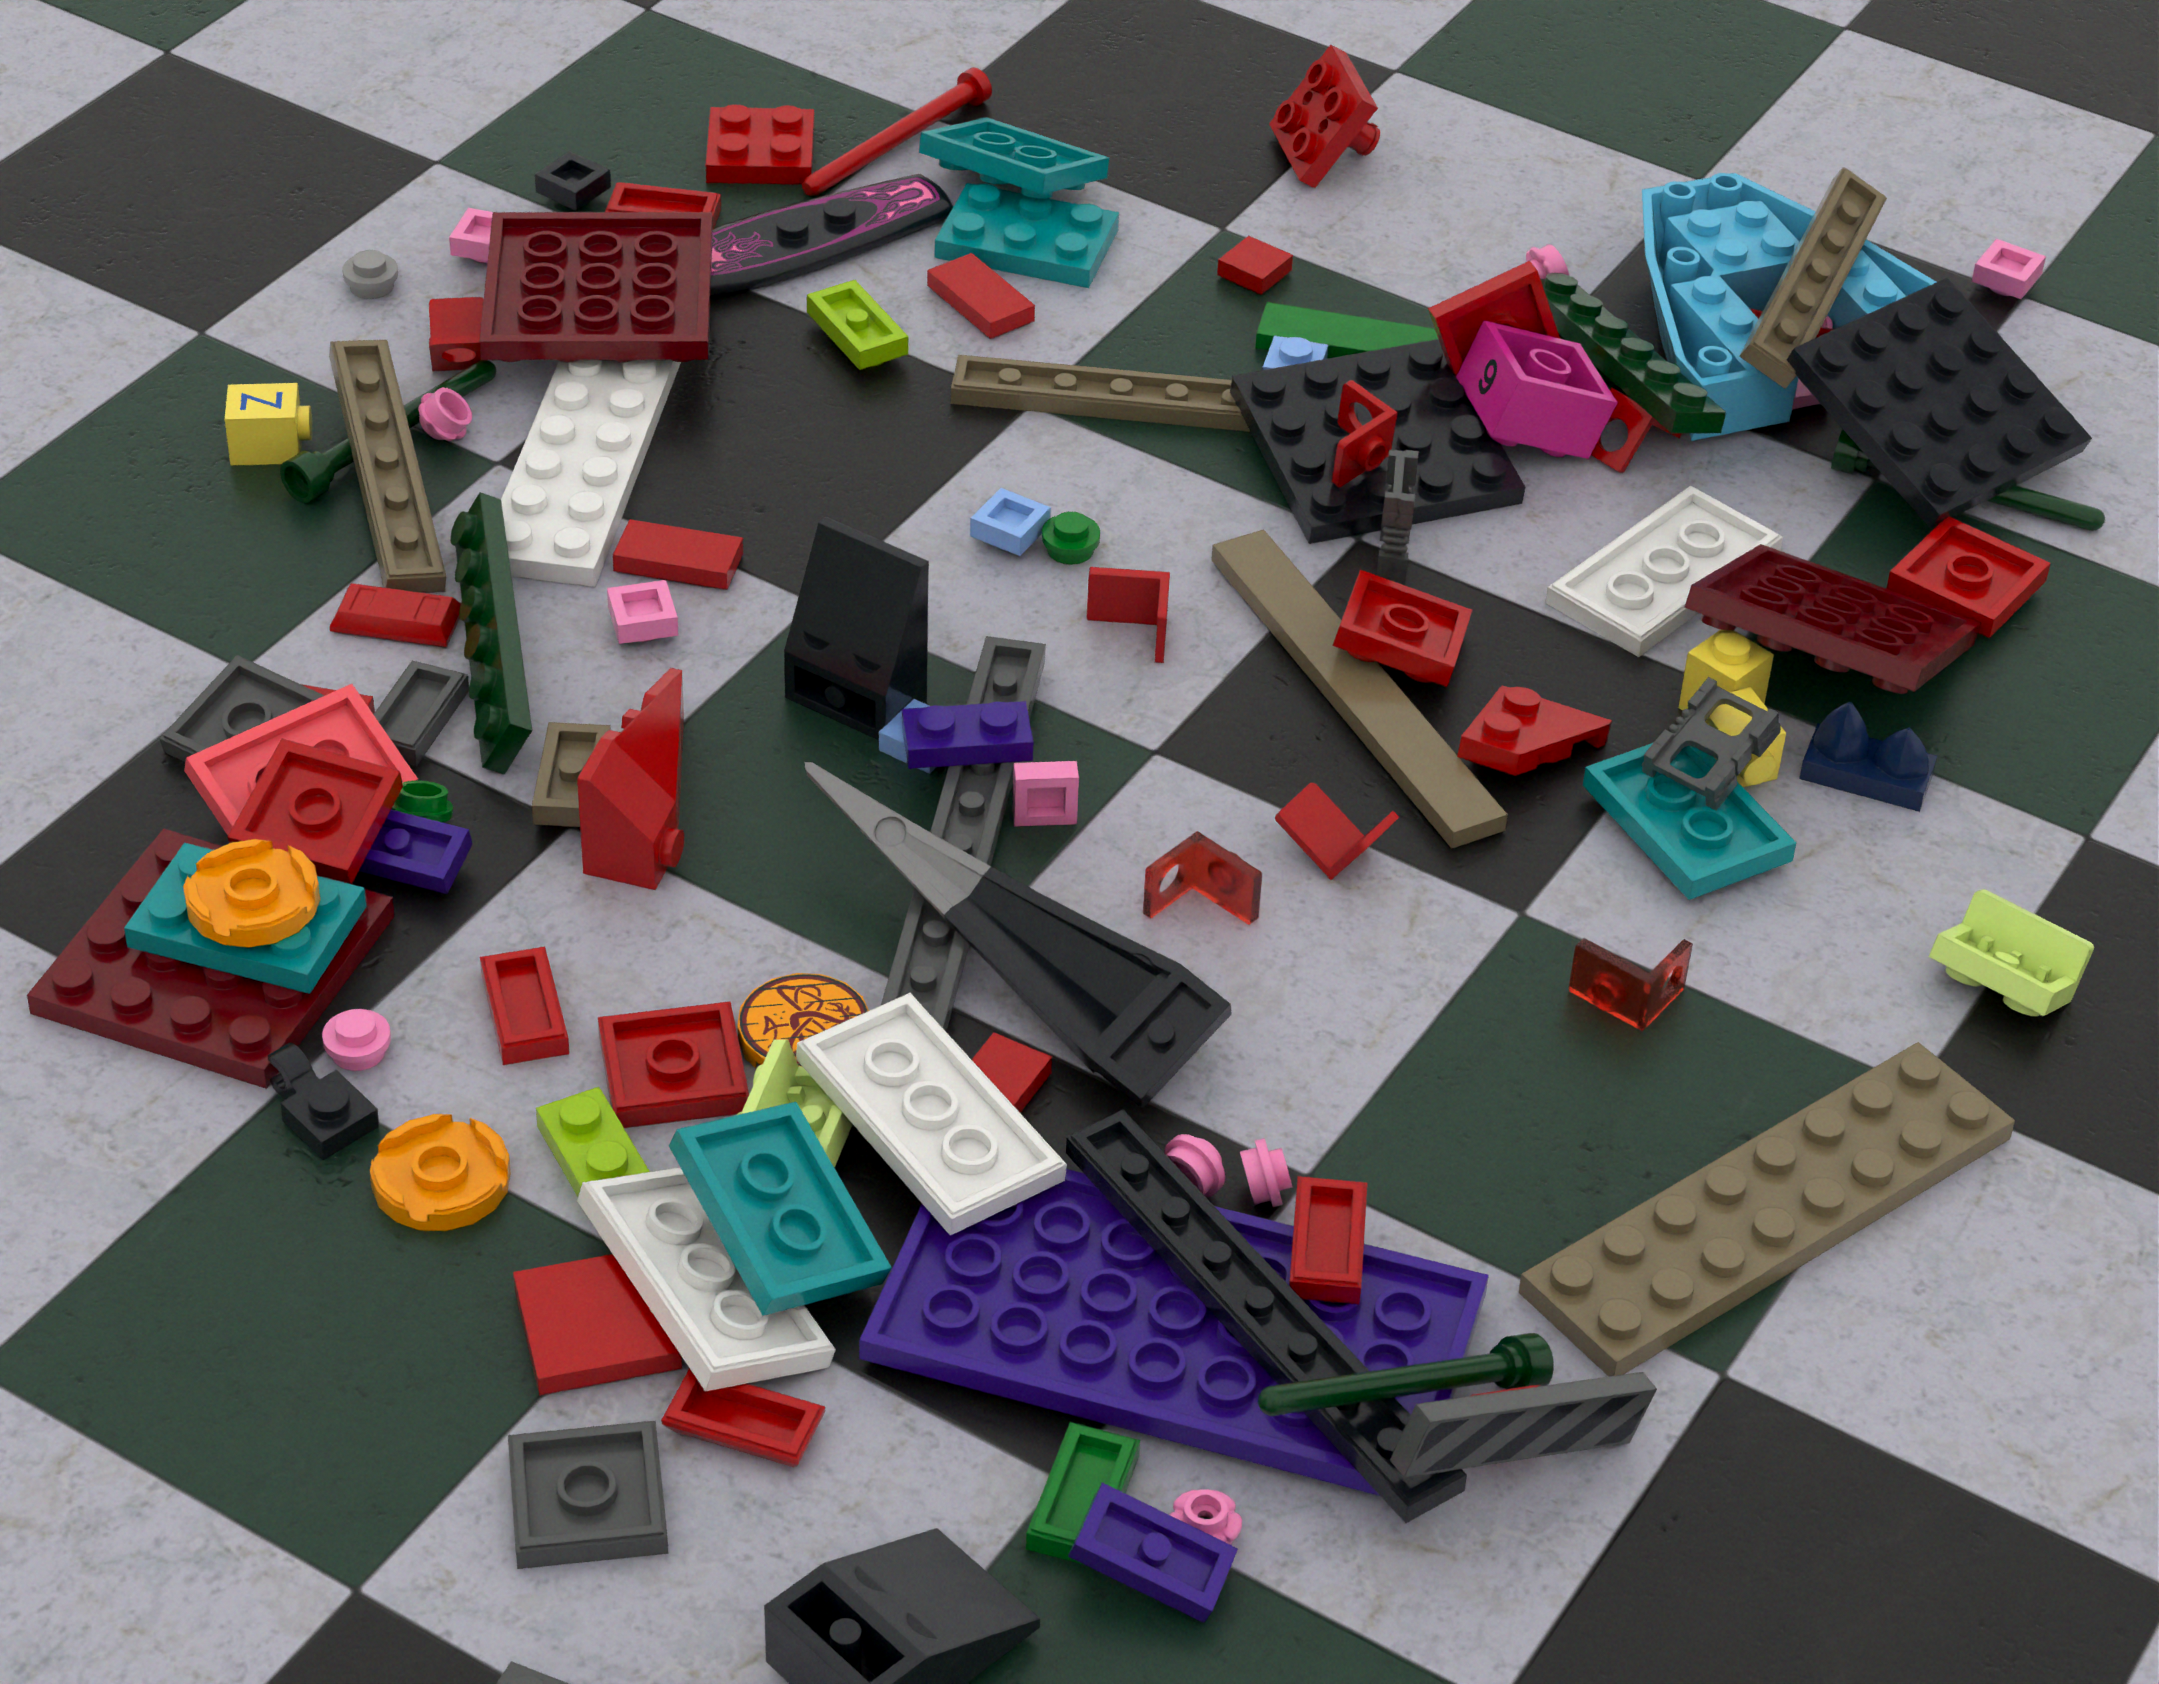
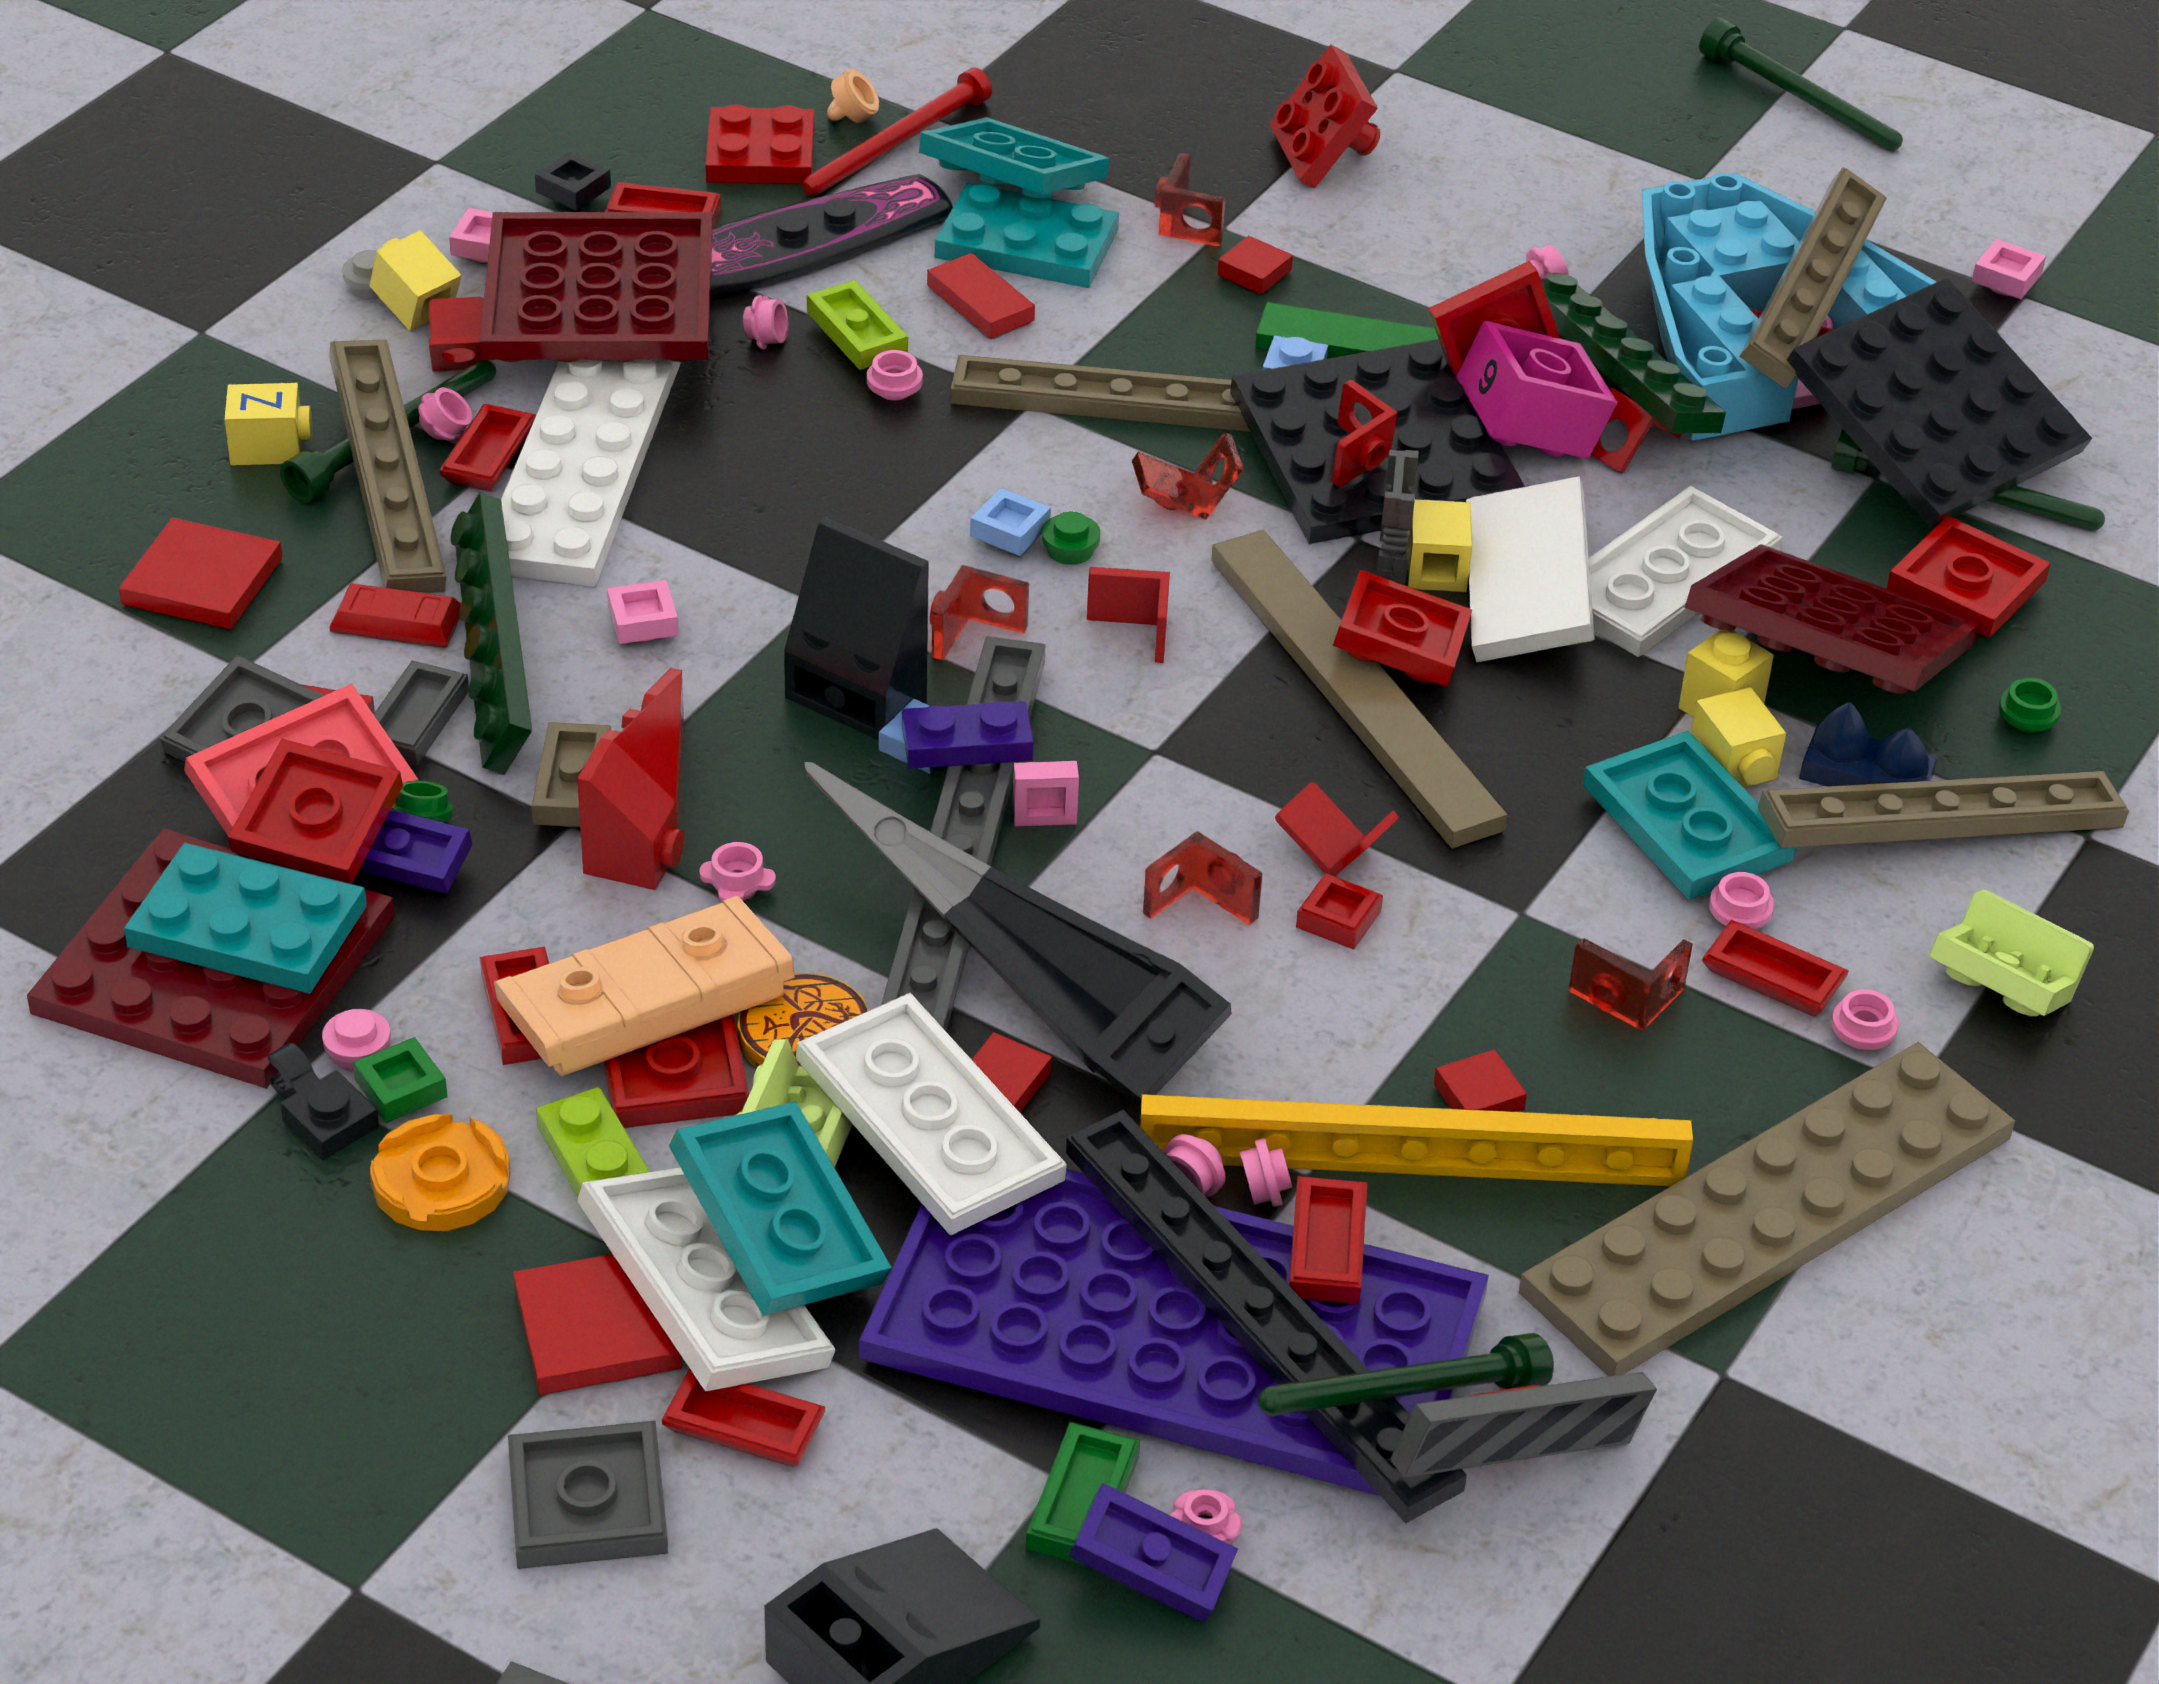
light orange tile [183,839,320,948] -> none
red tile [613,519,743,590] -> none
red wing [1457,685,1612,776] -> none
dark grey piece [1642,677,1781,810] -> none
none -> red tile [119,517,283,630]
none -> green plate [353,1037,448,1123]
none -> light yellow brick [369,230,462,331]
none -> red tile [439,404,536,492]
none -> light nougat container [494,896,795,1077]
none -> bright pink plate [699,842,776,902]
none -> bright pink plate [743,295,788,350]
none -> light nougat tile [827,69,879,123]
none -> bright pink plate [867,350,923,401]
none -> clear red bracket [929,565,1029,661]
none -> clear red bracket [1131,432,1243,520]
none -> yellow plate [1140,1094,1693,1187]
none -> clear red bracket [1155,153,1225,246]
none -> red tile [1296,873,1383,950]
none -> light yellow brick [1407,499,1472,592]
none -> red tile [1434,1049,1527,1112]
none -> white tile [1466,476,1595,662]
none -> dark green piece [1699,18,1903,151]
none -> red tile [1702,920,1849,1017]
none -> bright pink plate [1709,872,1774,929]
none -> dark tan tile [1758,771,2129,848]
none -> bright pink plate [1831,989,1899,1050]
none -> green plate [1999,678,2061,733]

